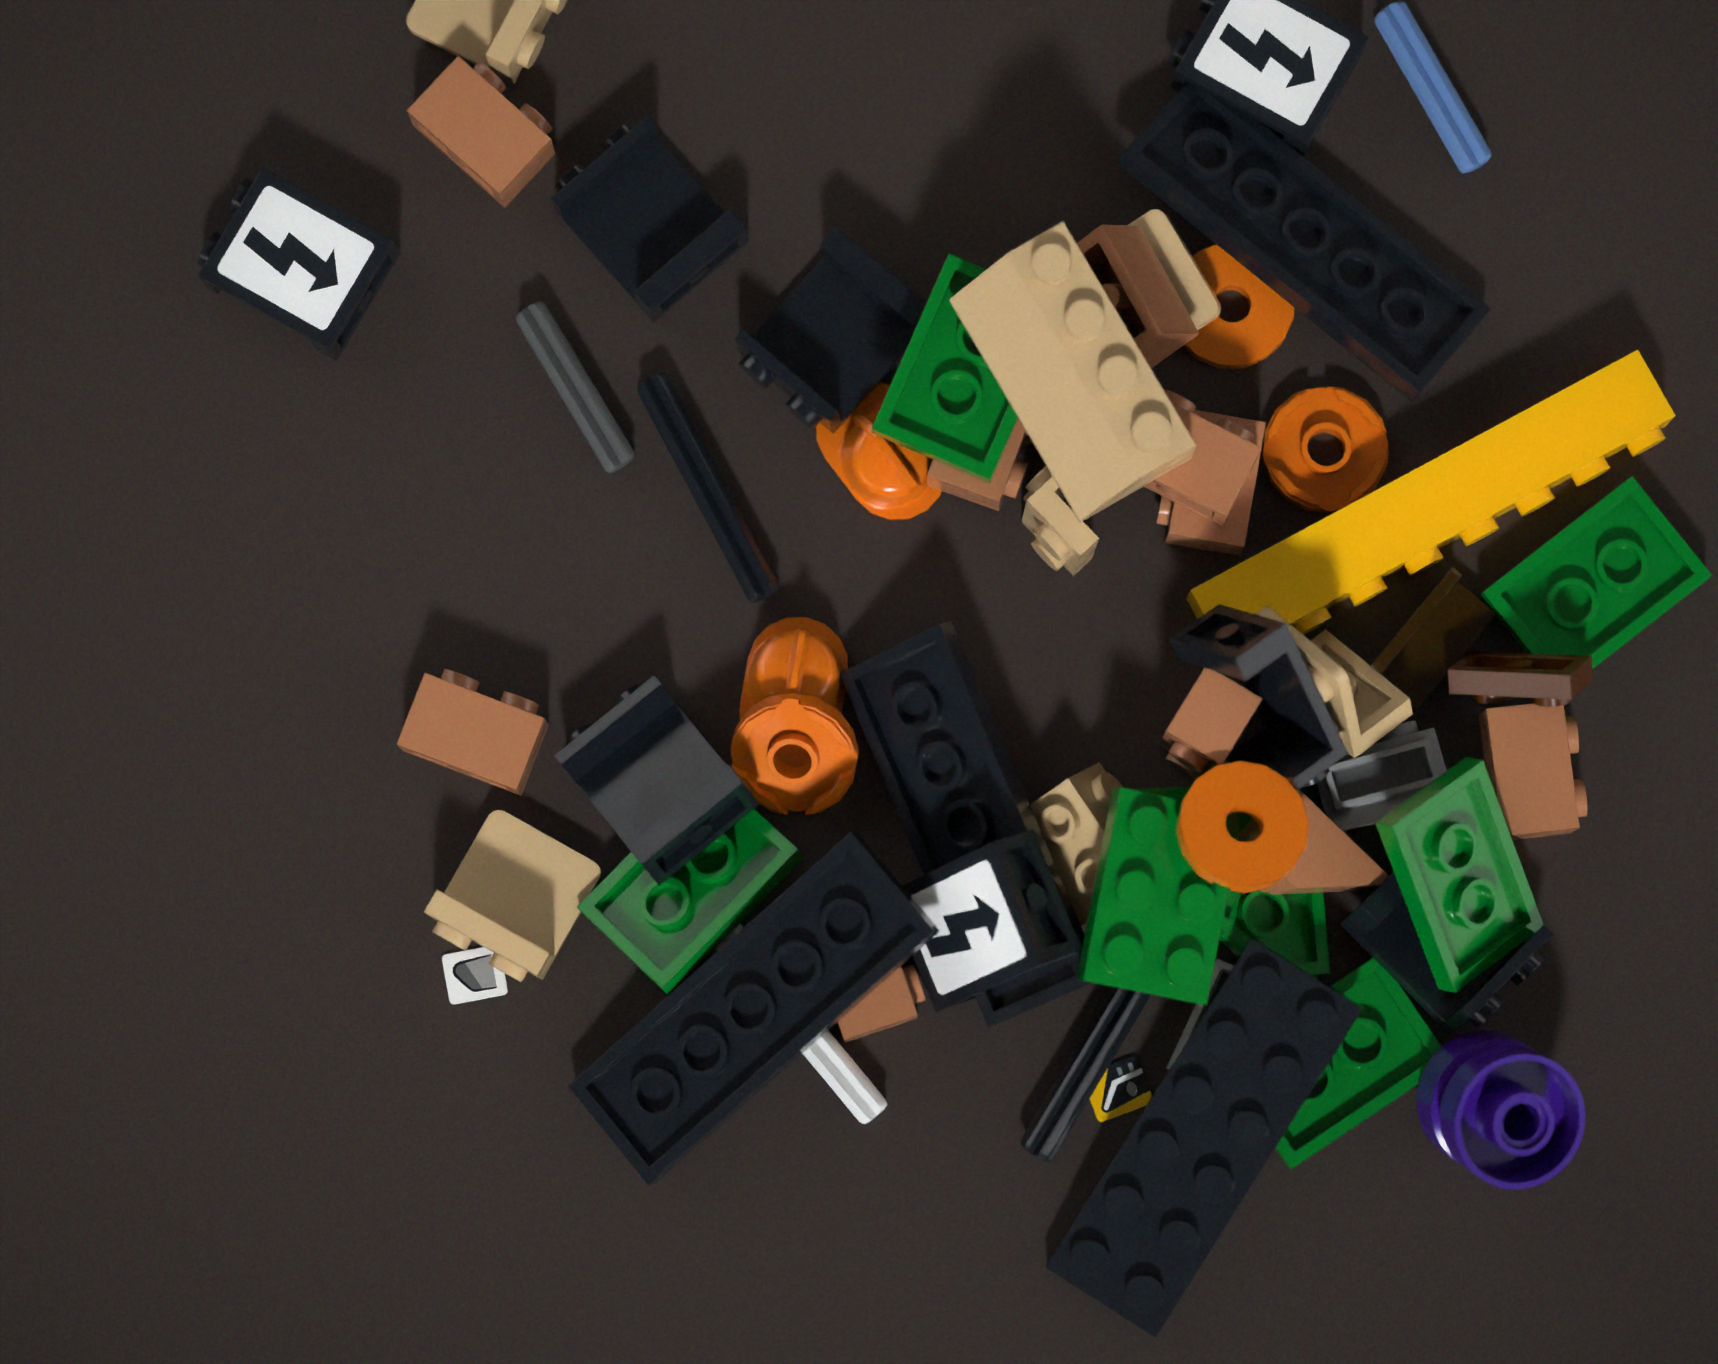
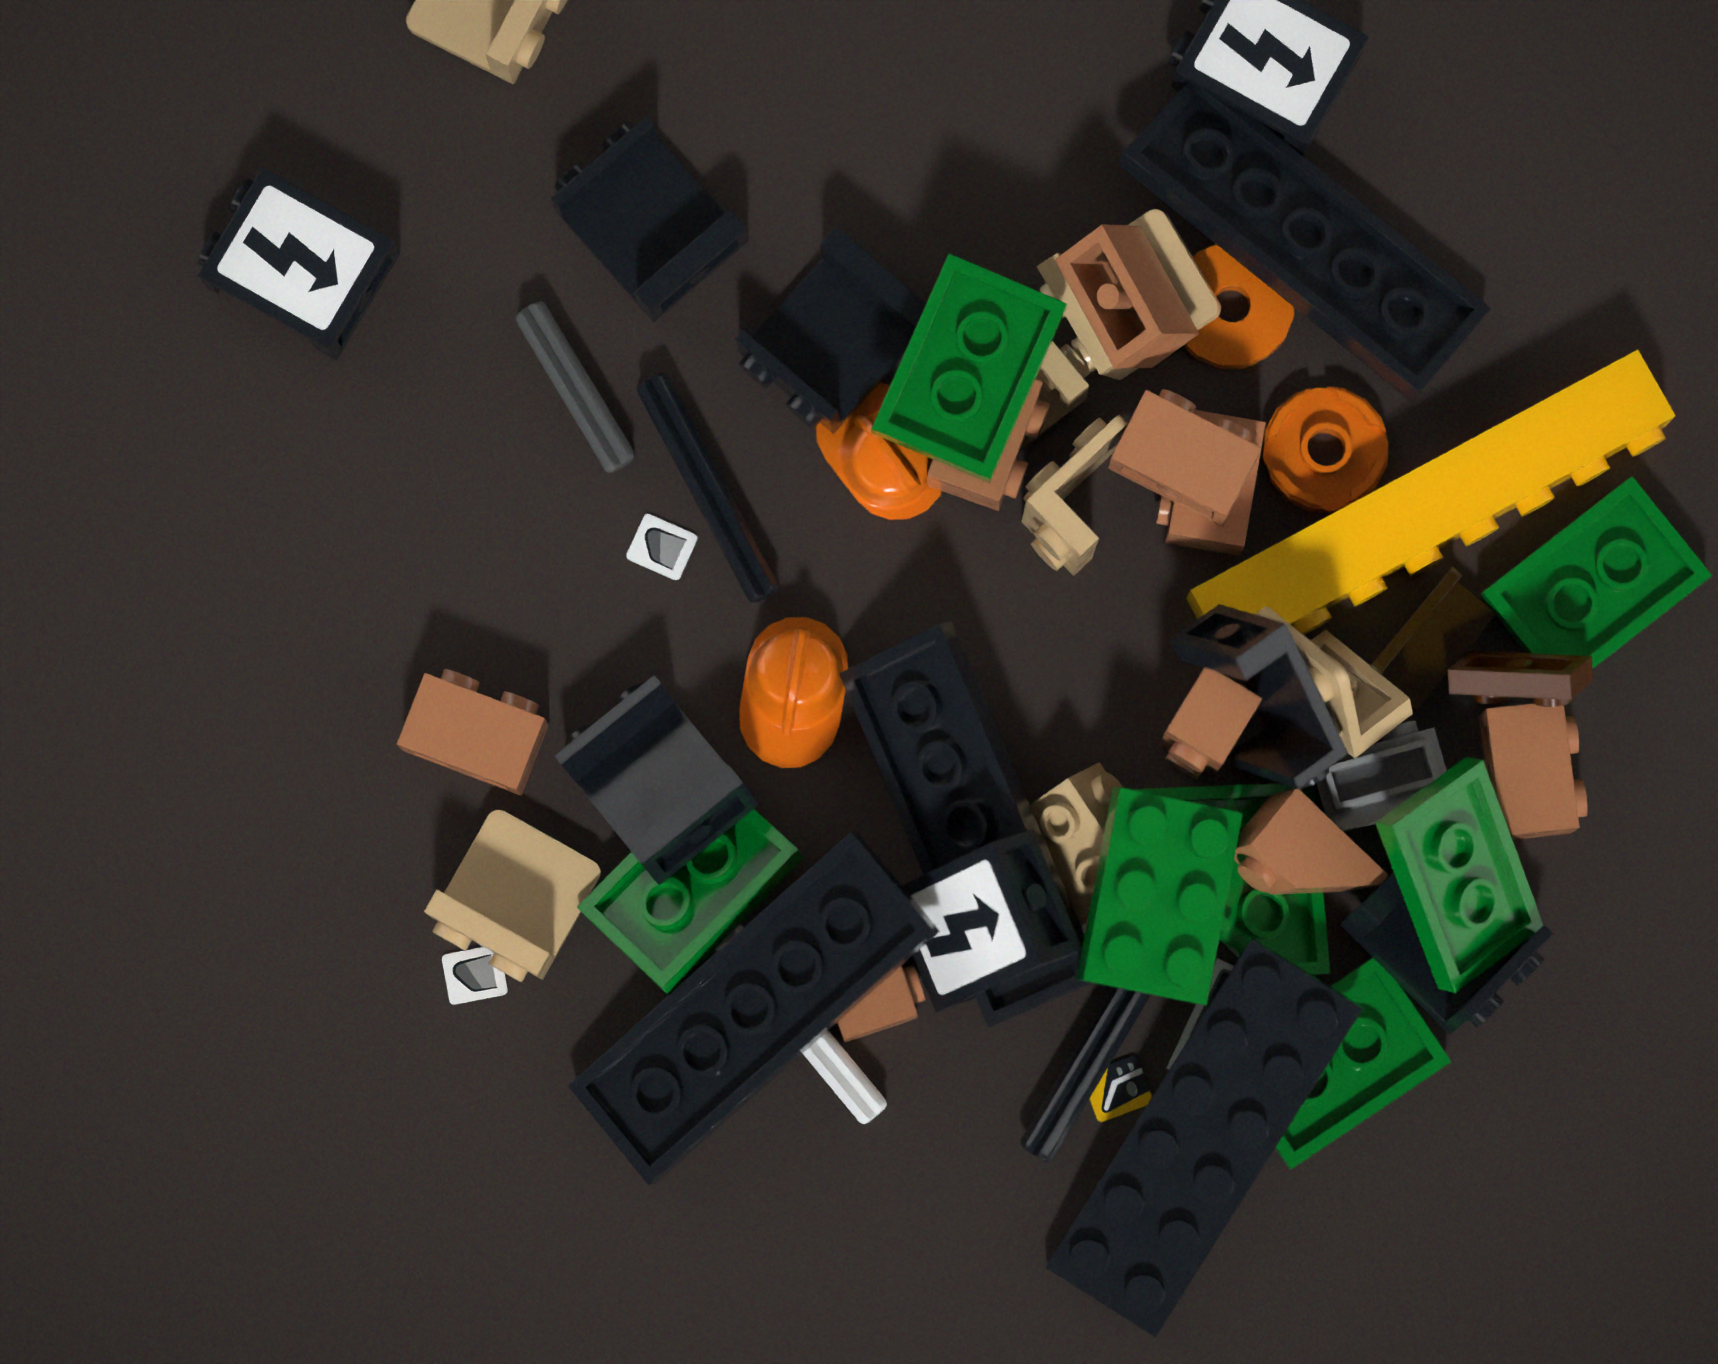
nougat brick [407,56,556,208] -> none
orange tile [730,692,859,815] -> none
tan slope [949,222,1196,522] -> none
orange tile [1176,761,1309,893] -> none
medium blue axle [1375,1,1491,173] -> none
dark purple wheel [1416,1030,1585,1189] -> none
none -> white sticker [626,514,697,580]

